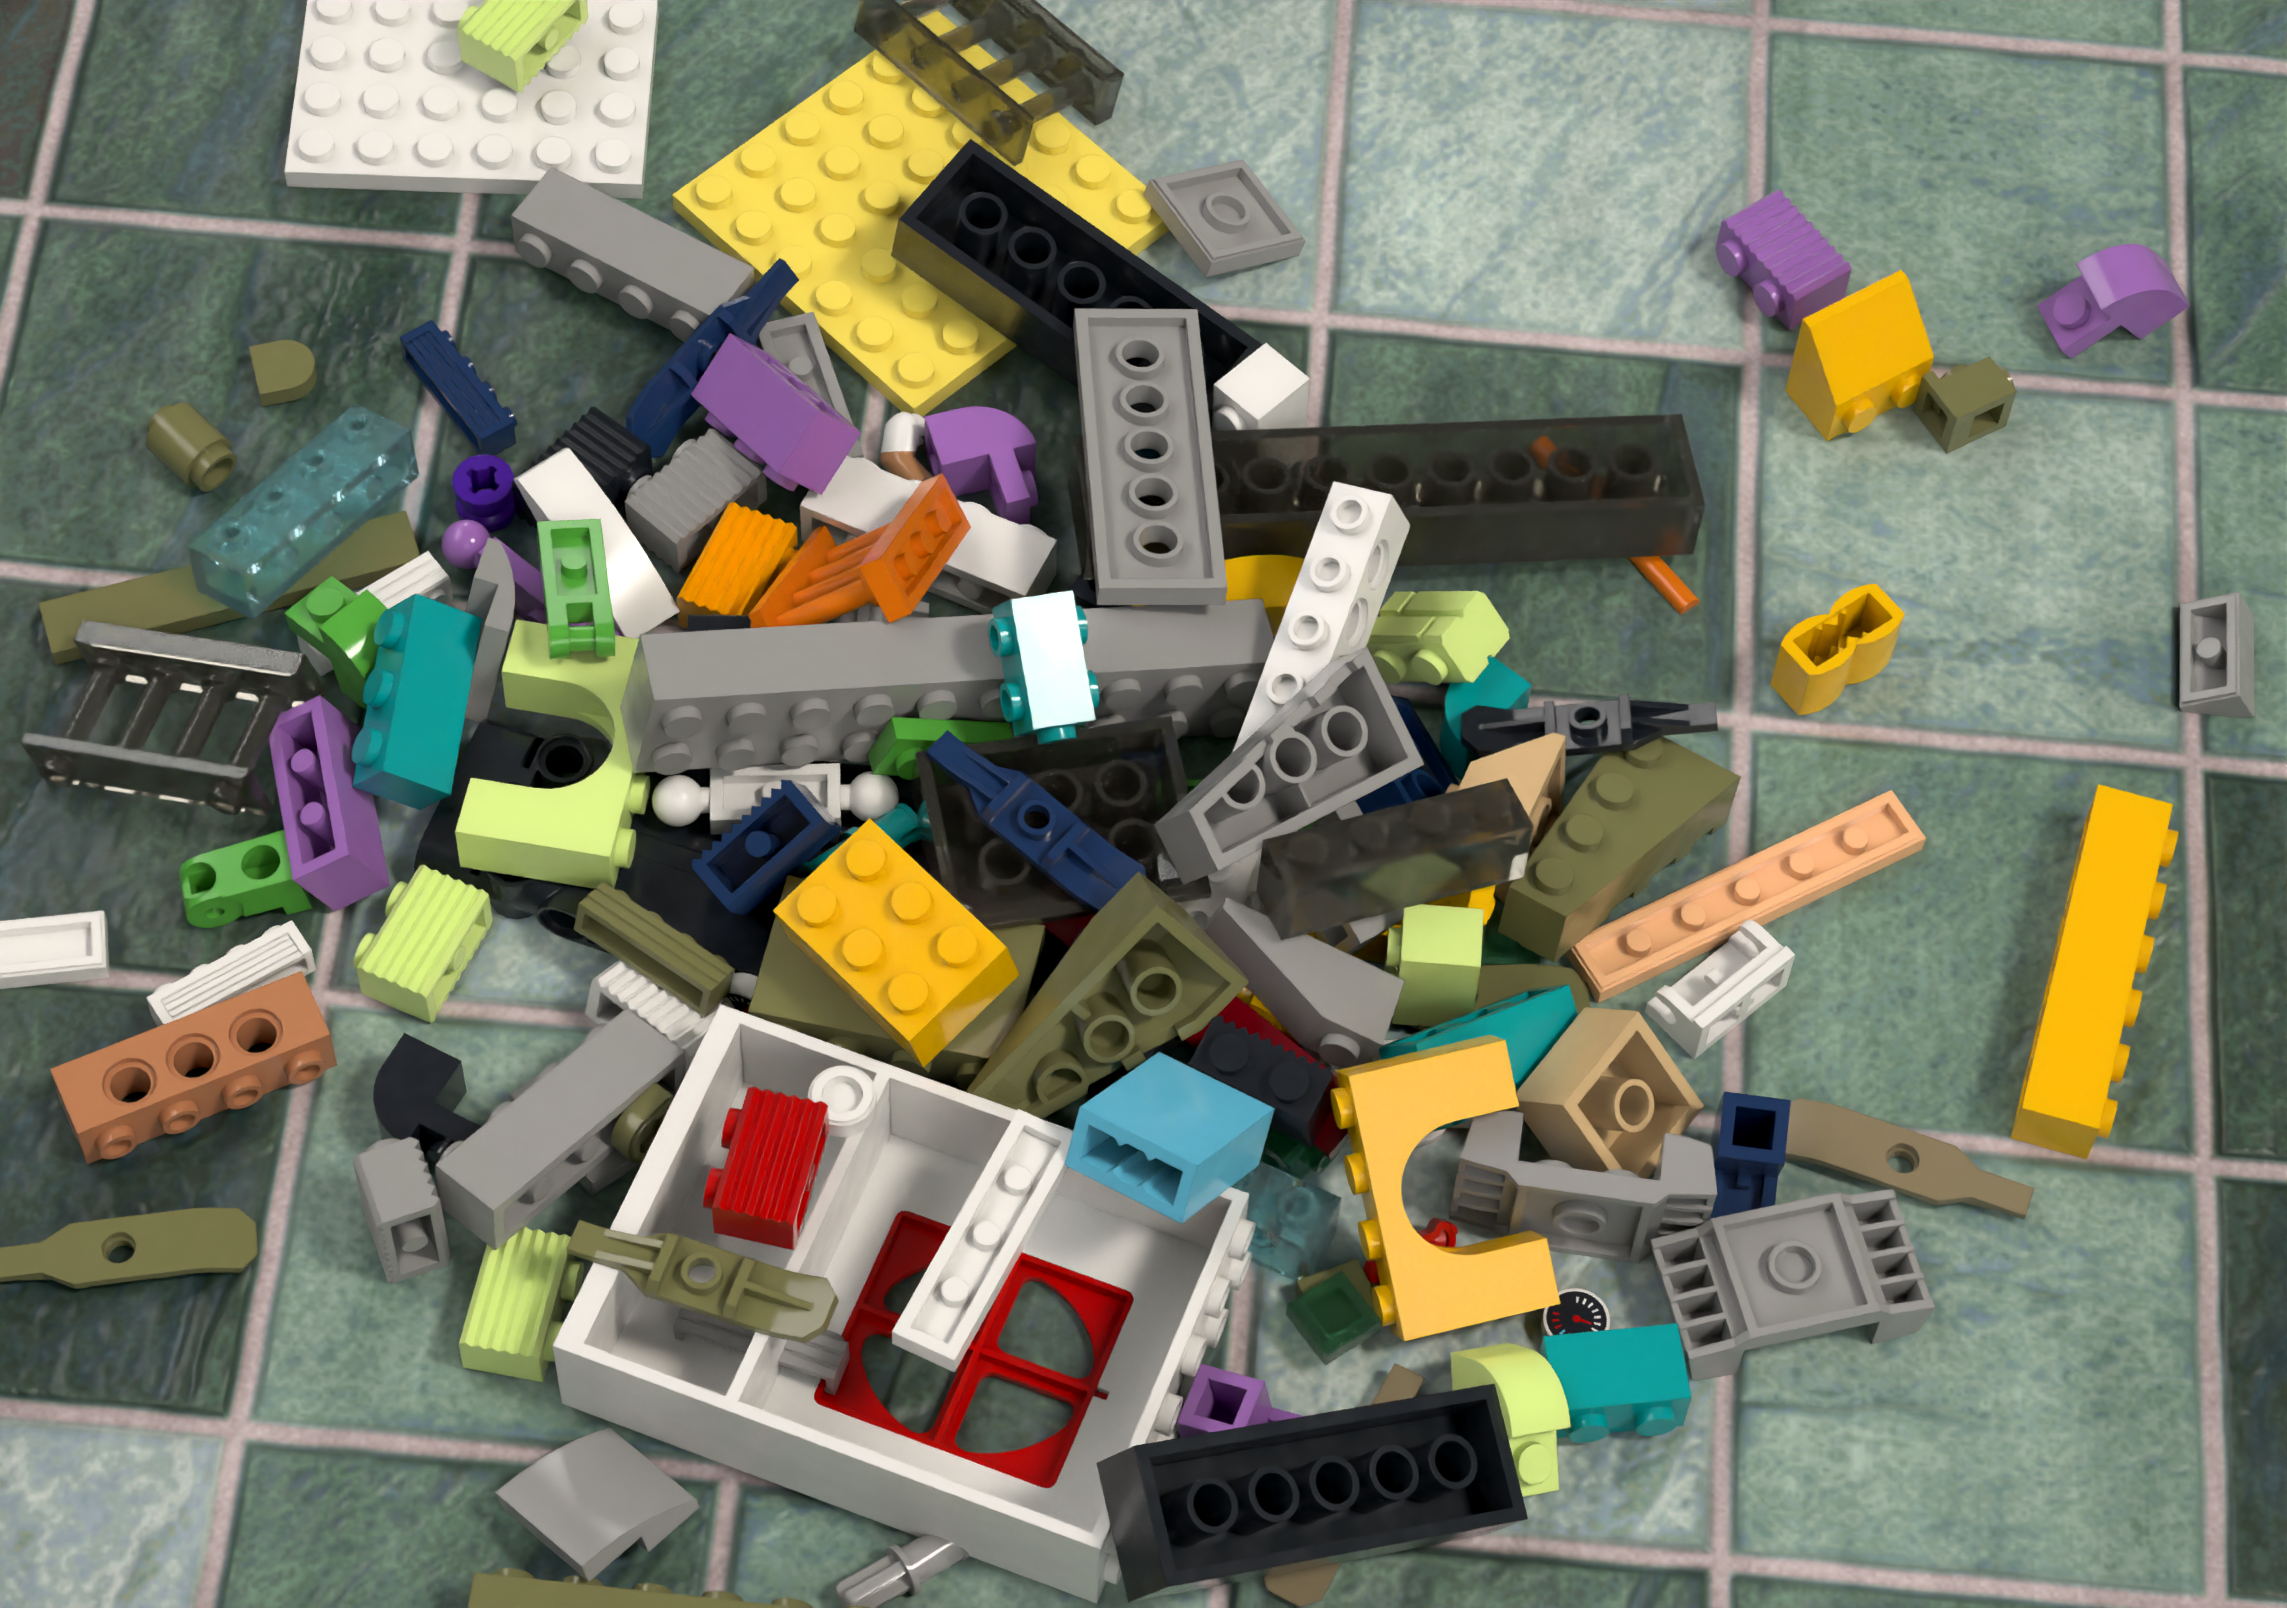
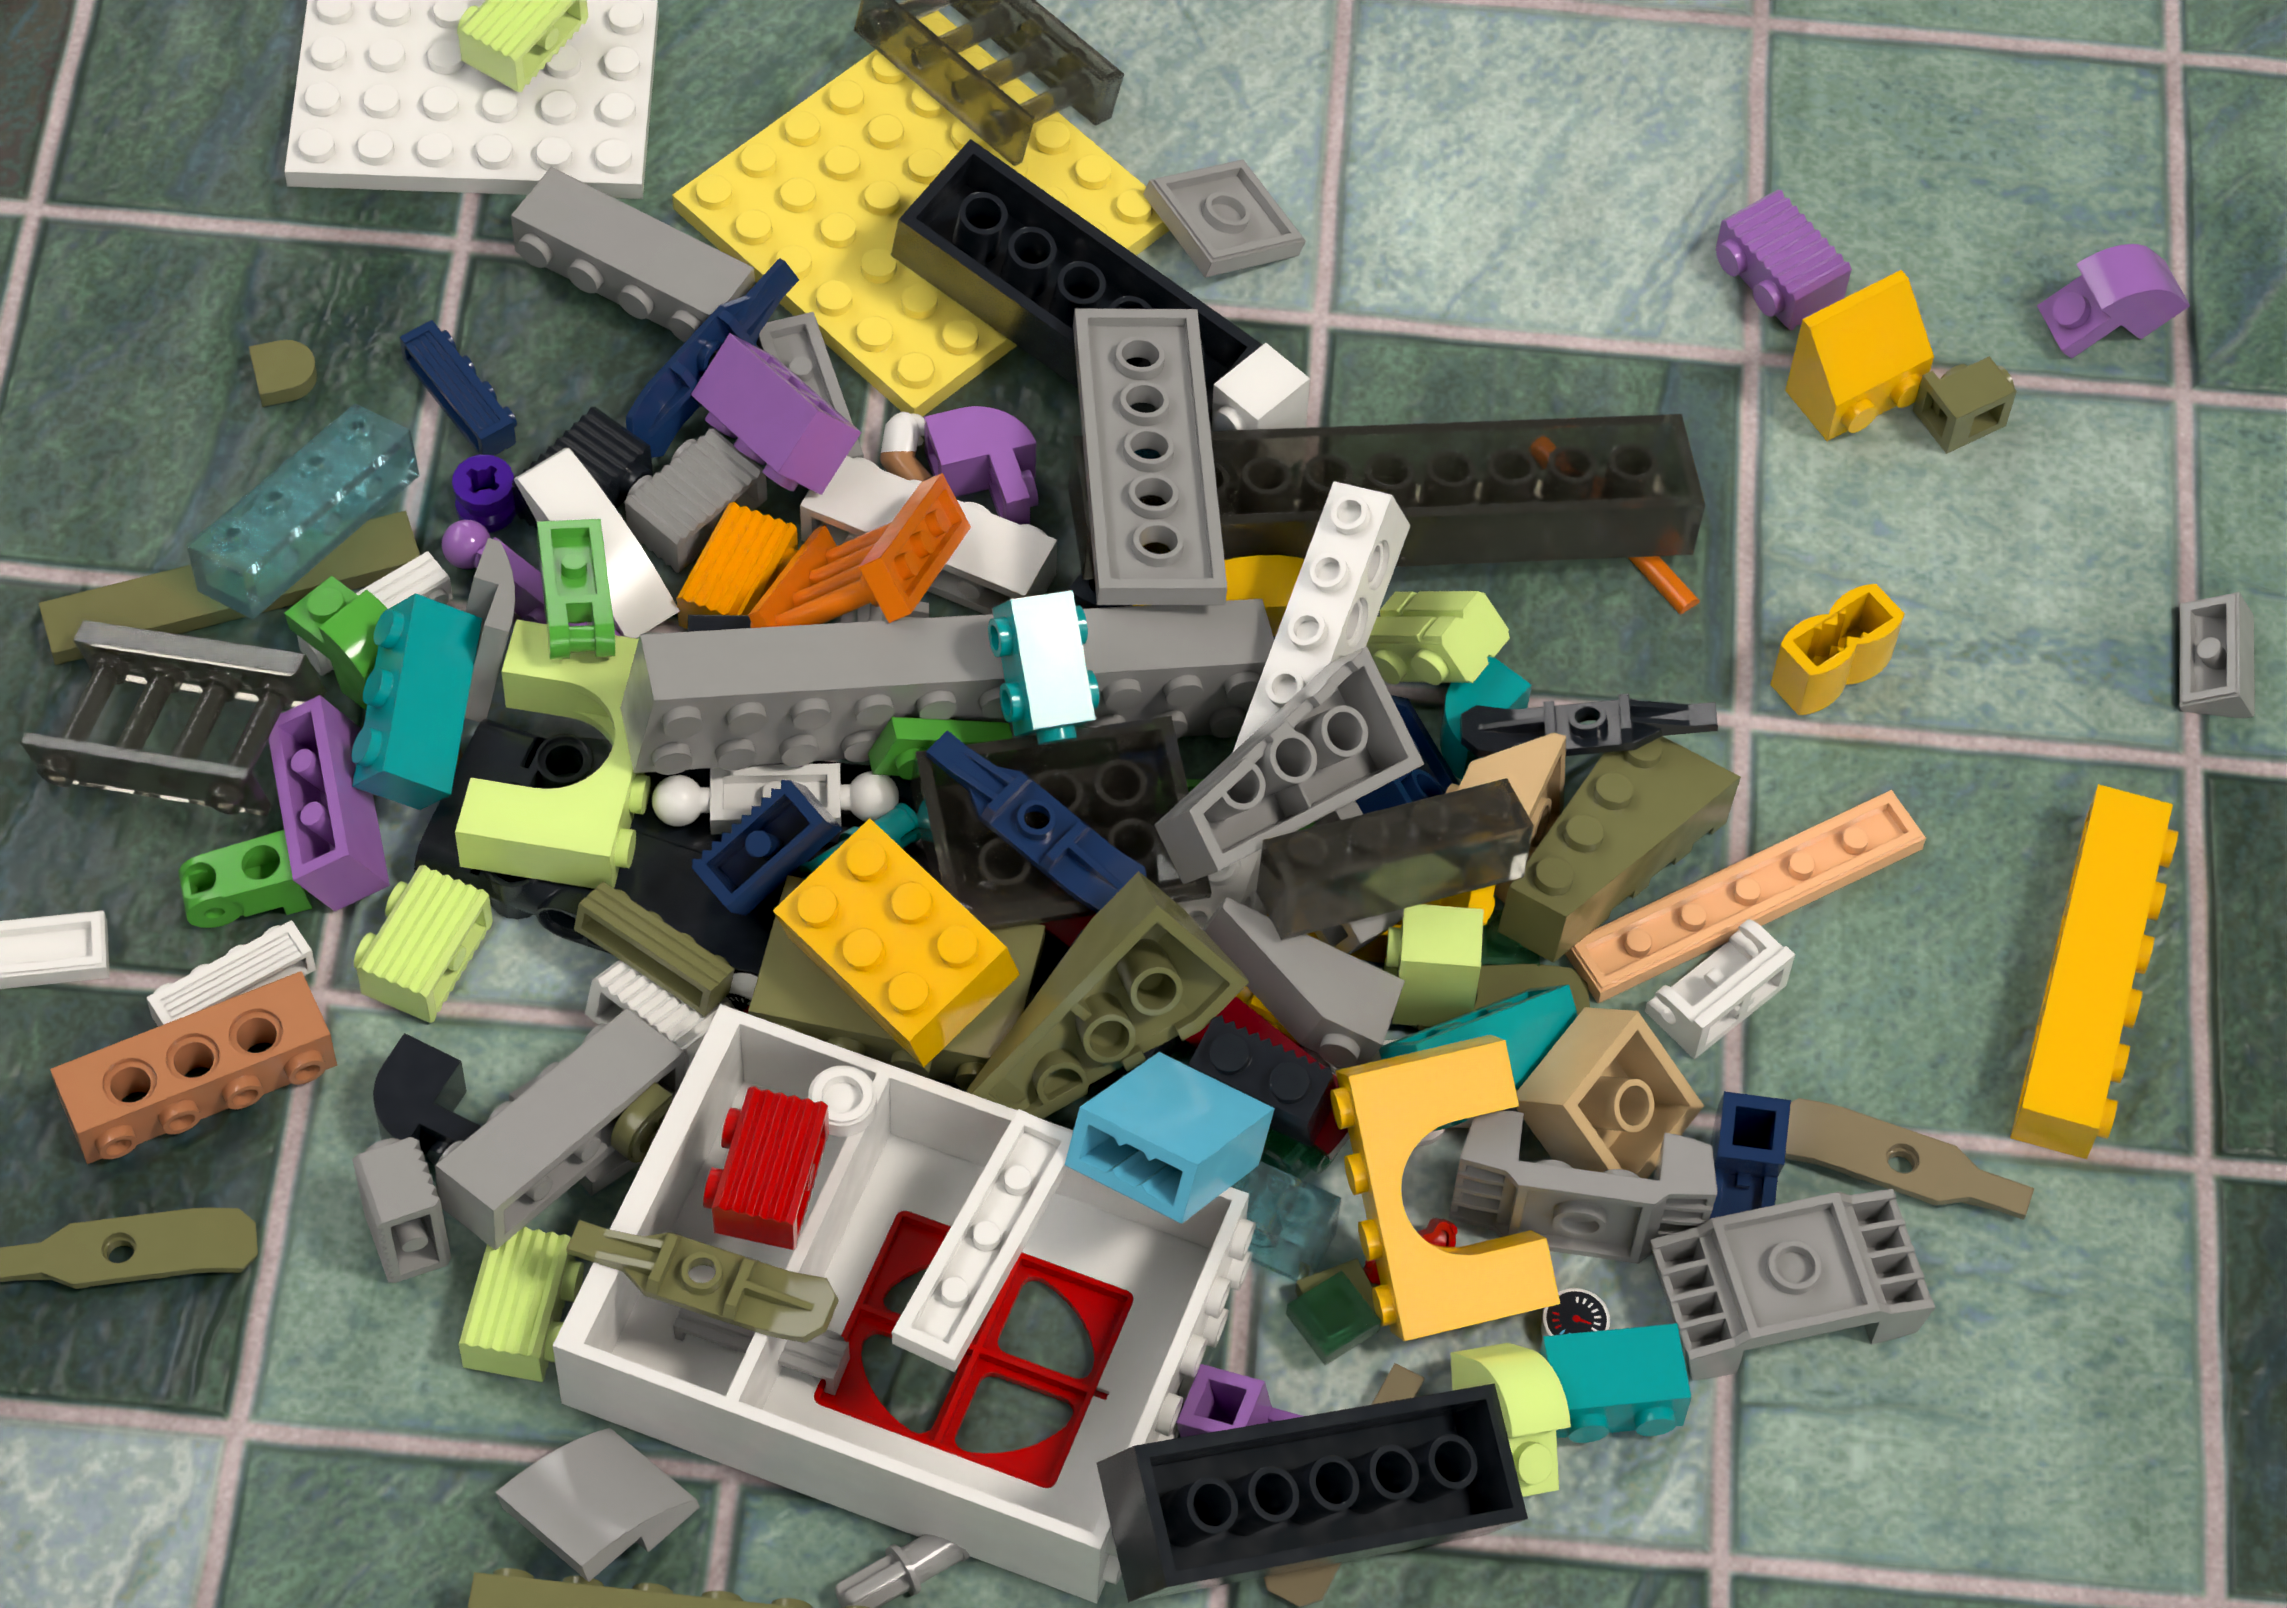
olive brick [146,402,237,492] -> none

